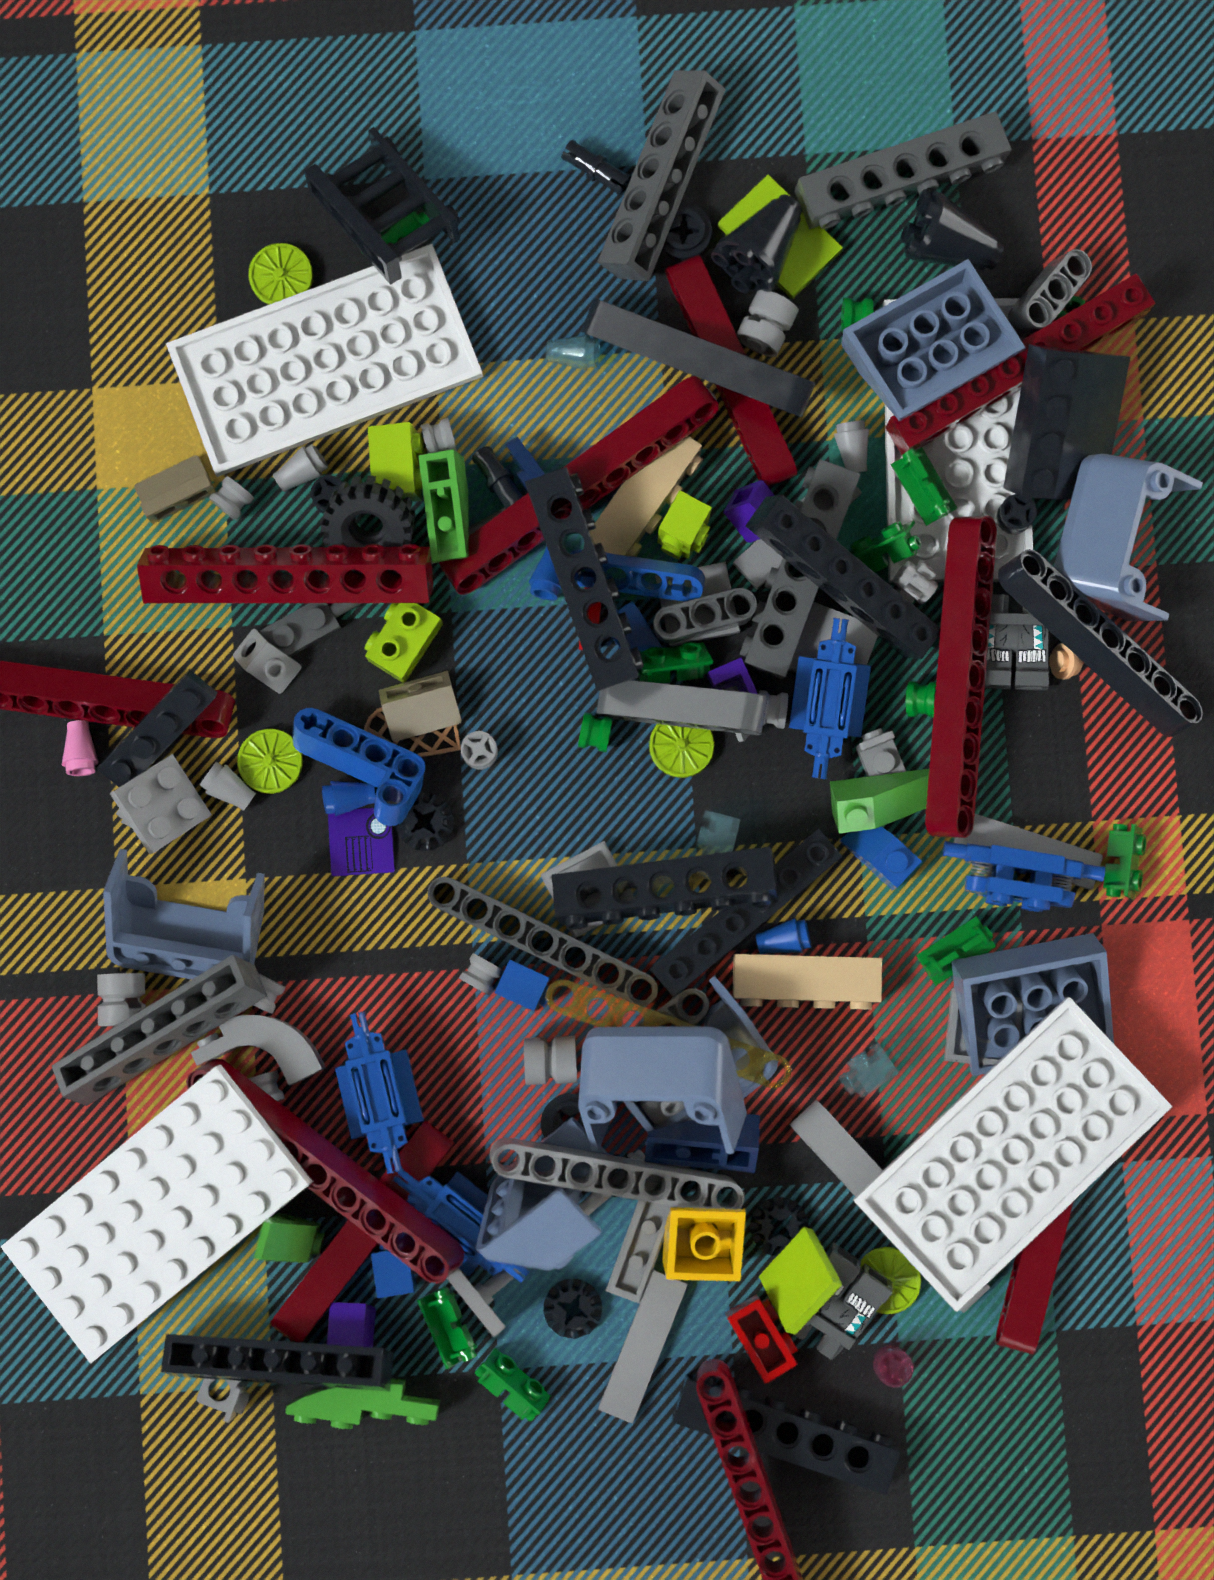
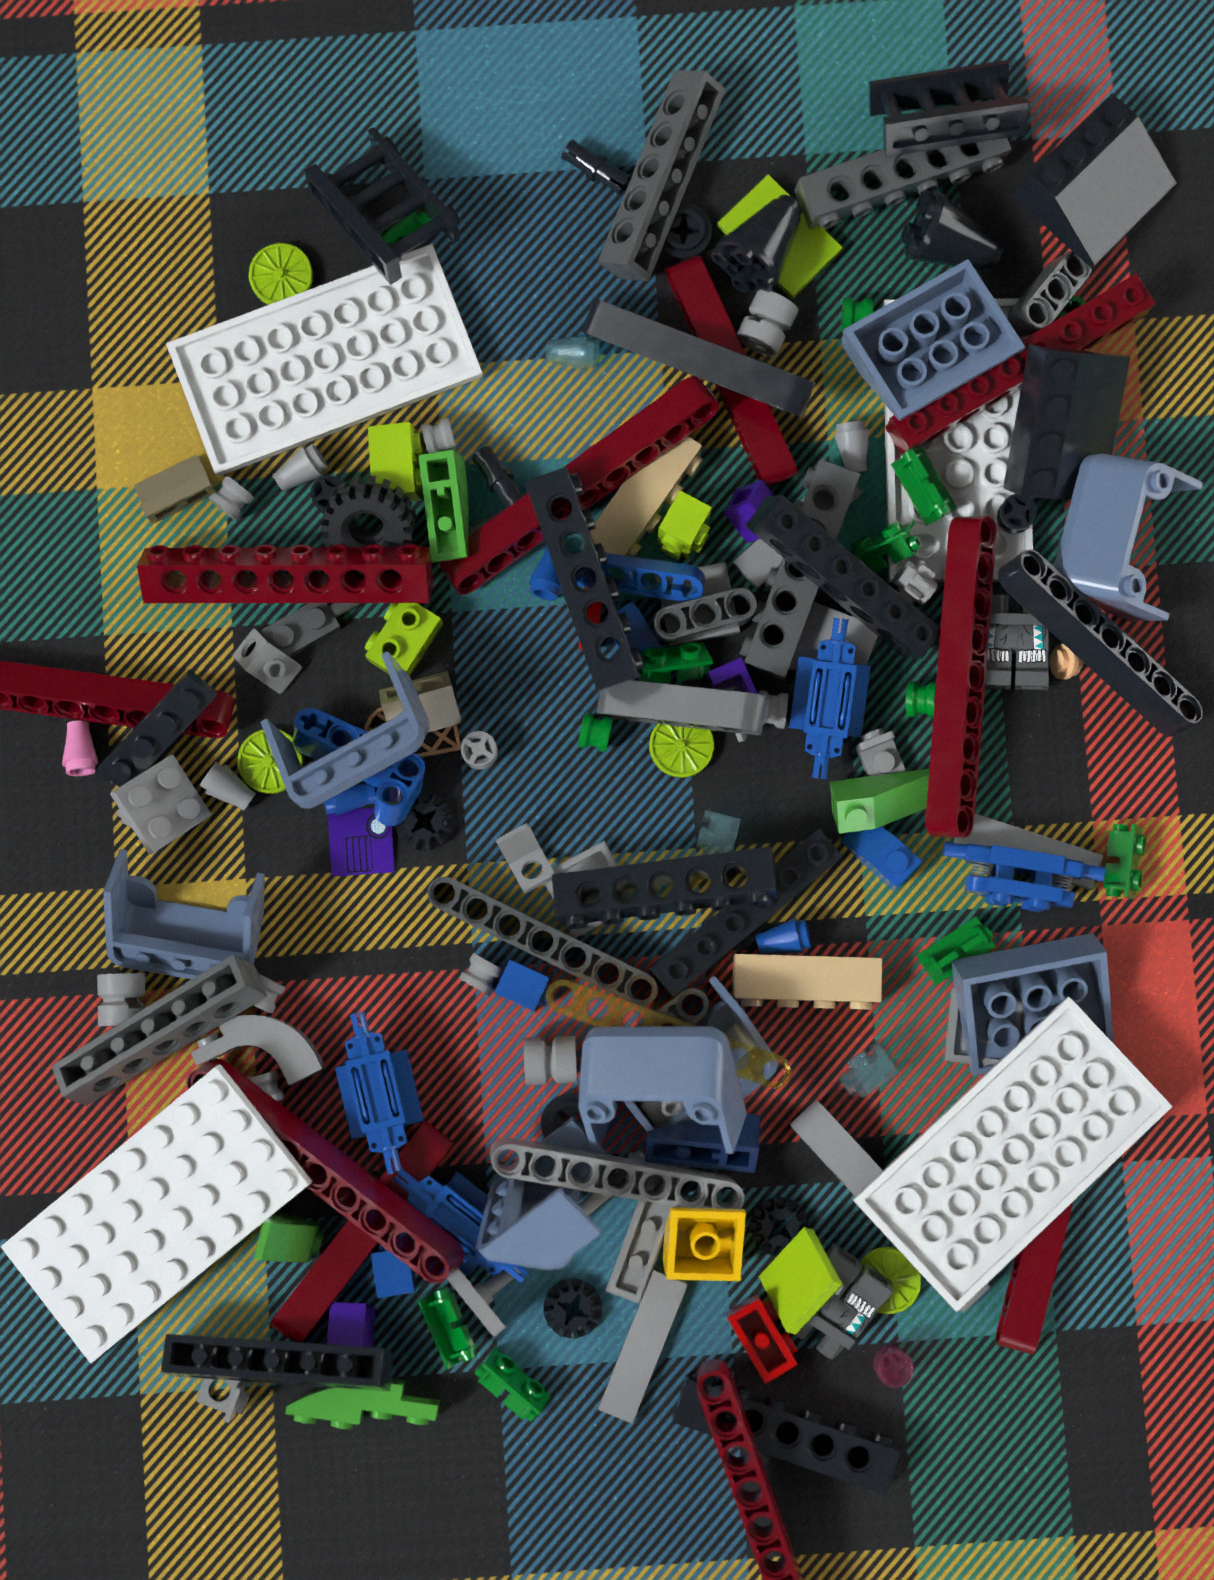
dark blue plate [506,437,545,492] -> none
none -> sand blue windscreen [261,651,430,809]
none -> light grey bracket [496,823,555,893]
none -> black fence [869,60,1028,156]
none -> slope [1013,93,1176,268]

